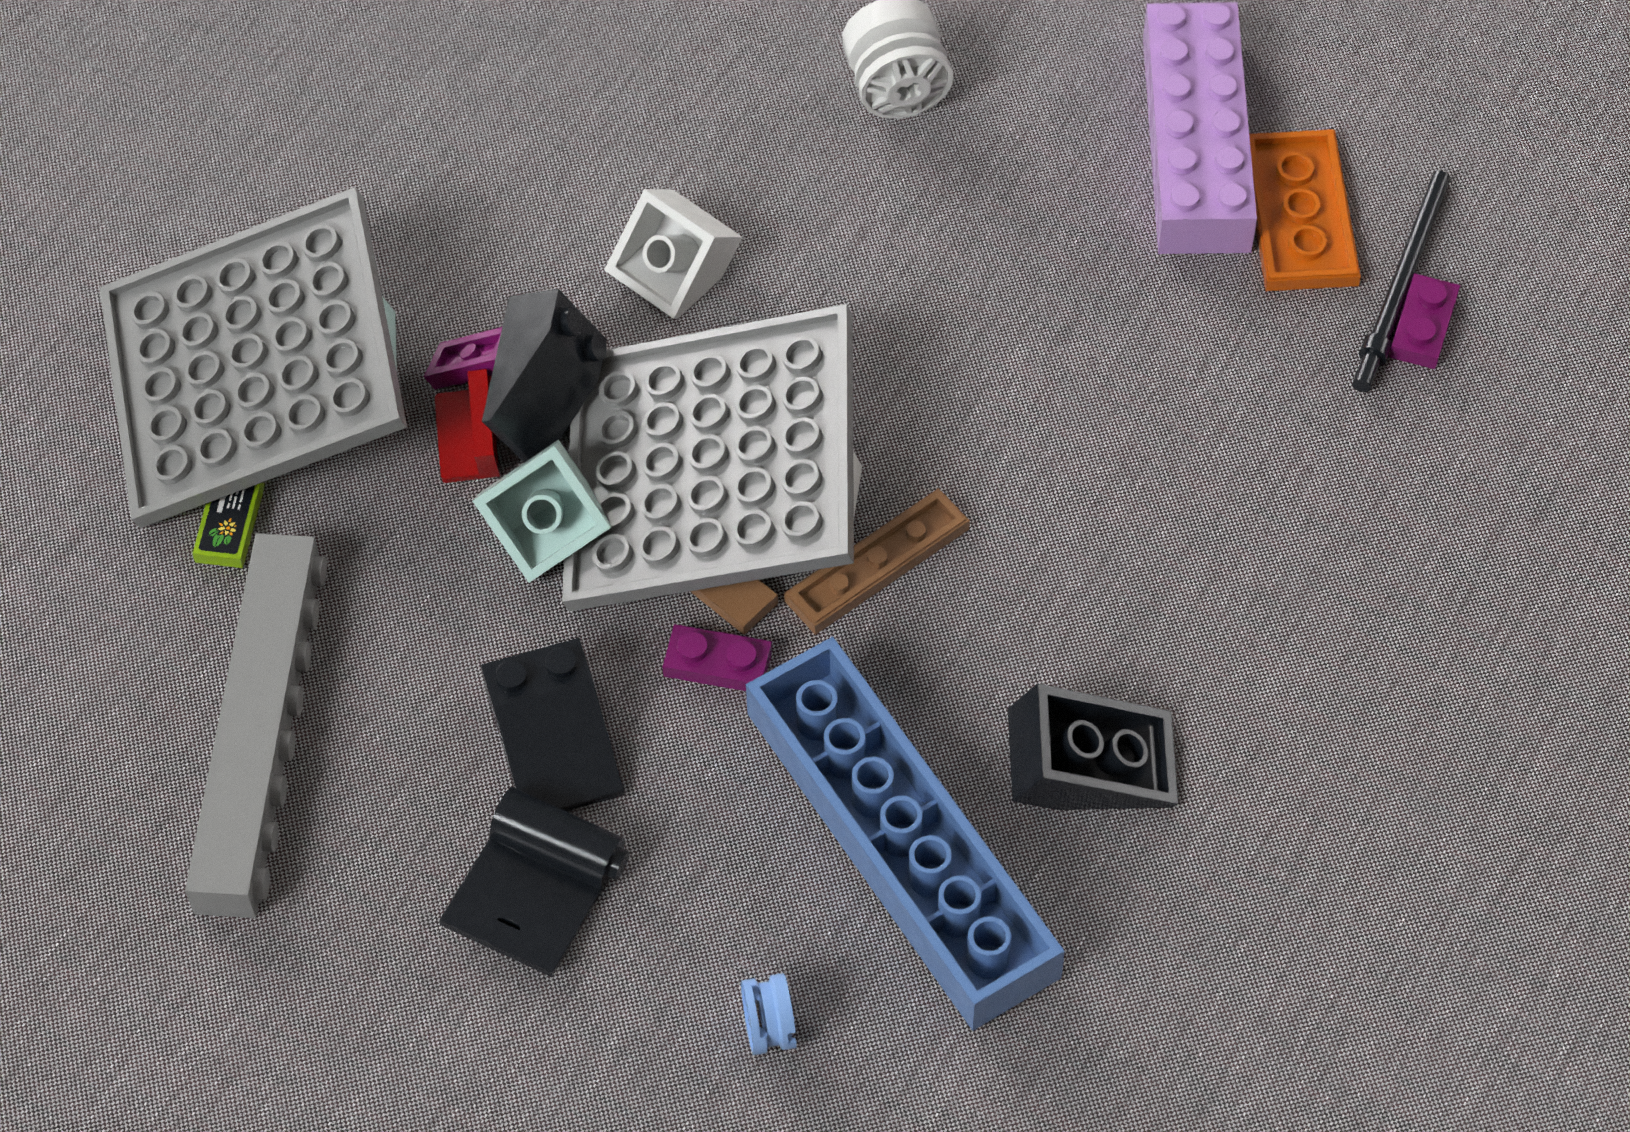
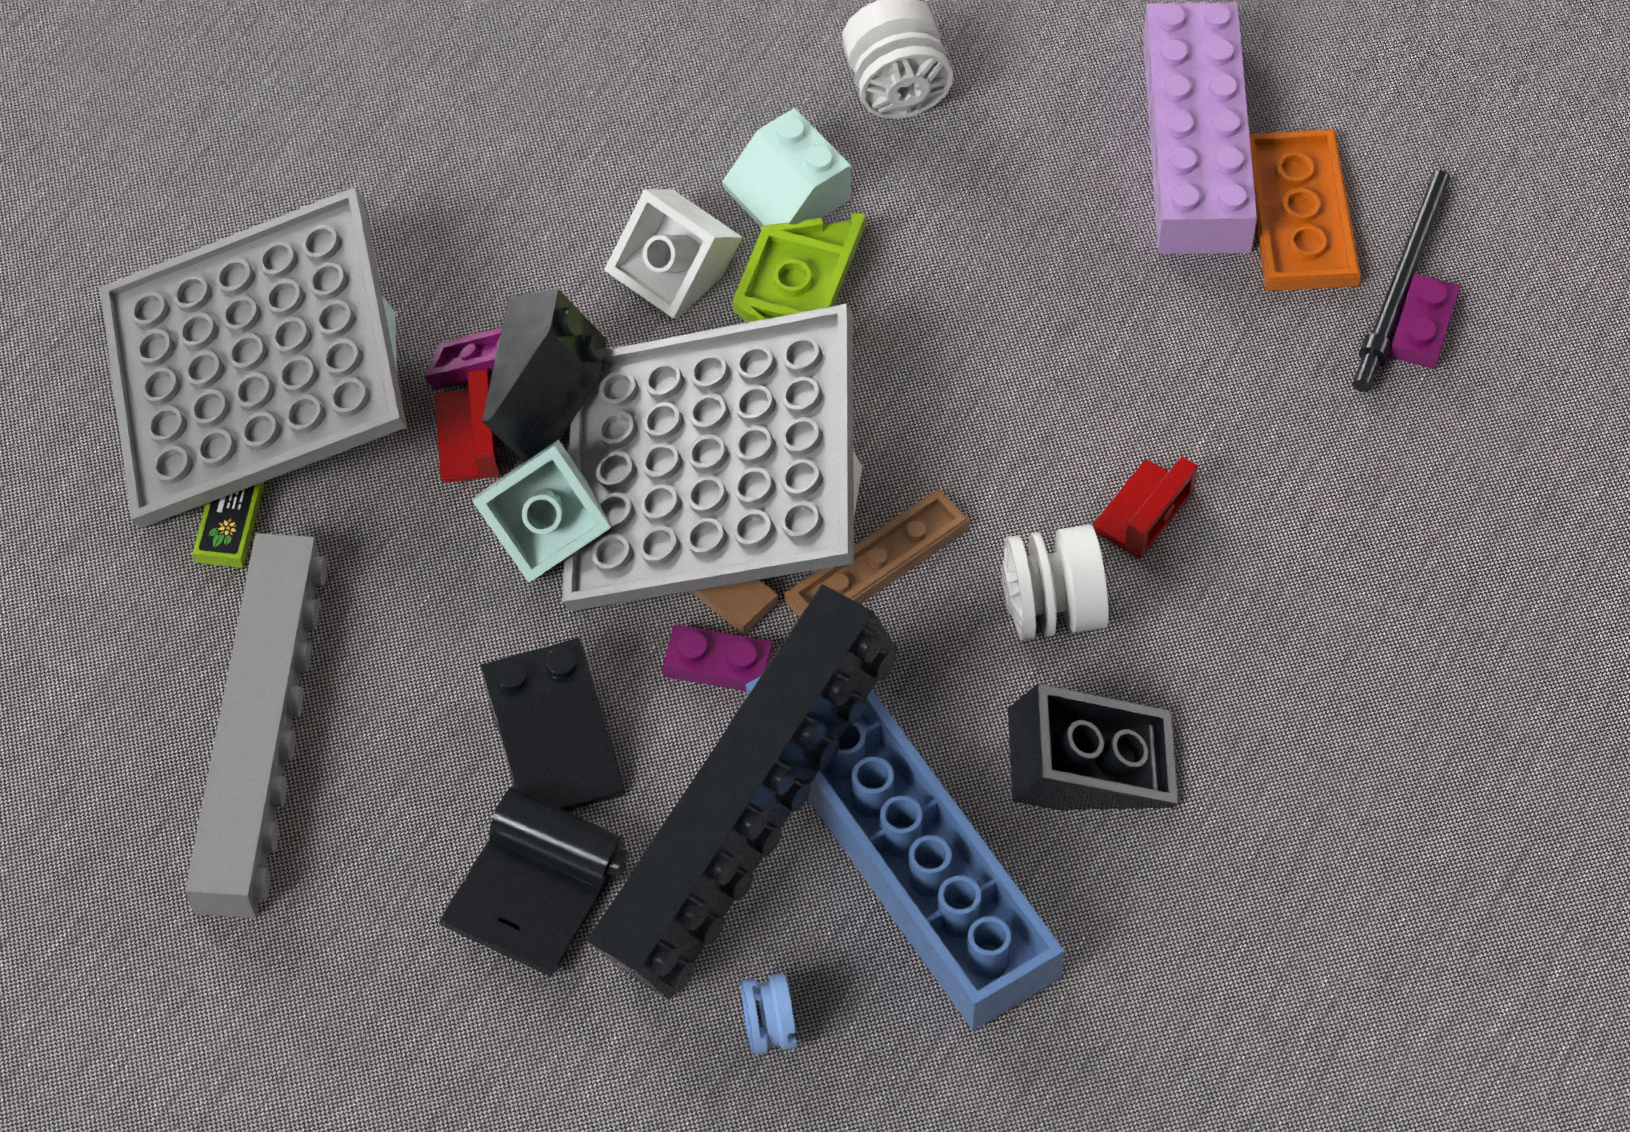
none -> black brick [587,584,898,1001]
none -> light aqua slope [722,108,851,228]
none -> lime wing [732,213,866,323]
none -> white wheel [1001,524,1109,641]
none -> red panel [1093,456,1198,559]

